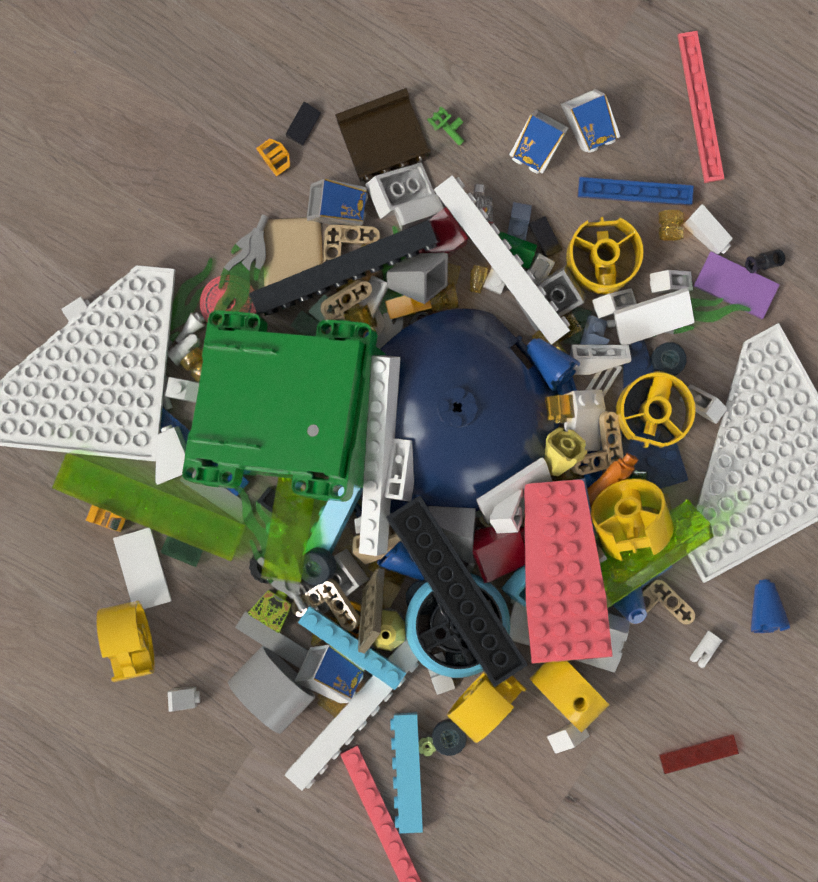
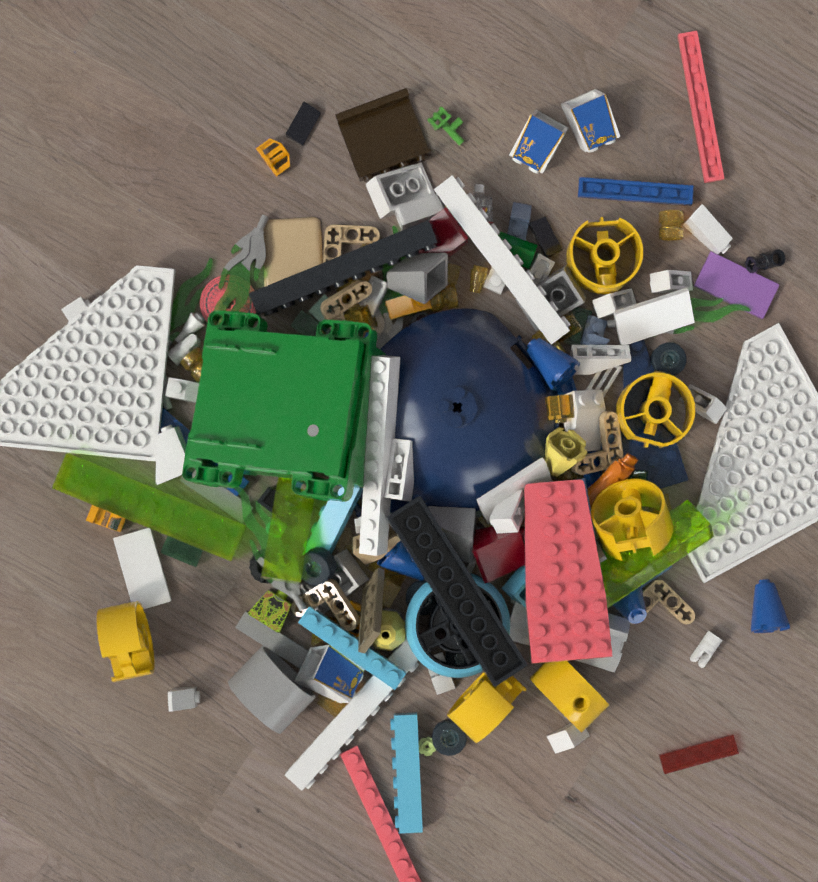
slope [307,178,368,226] -> none

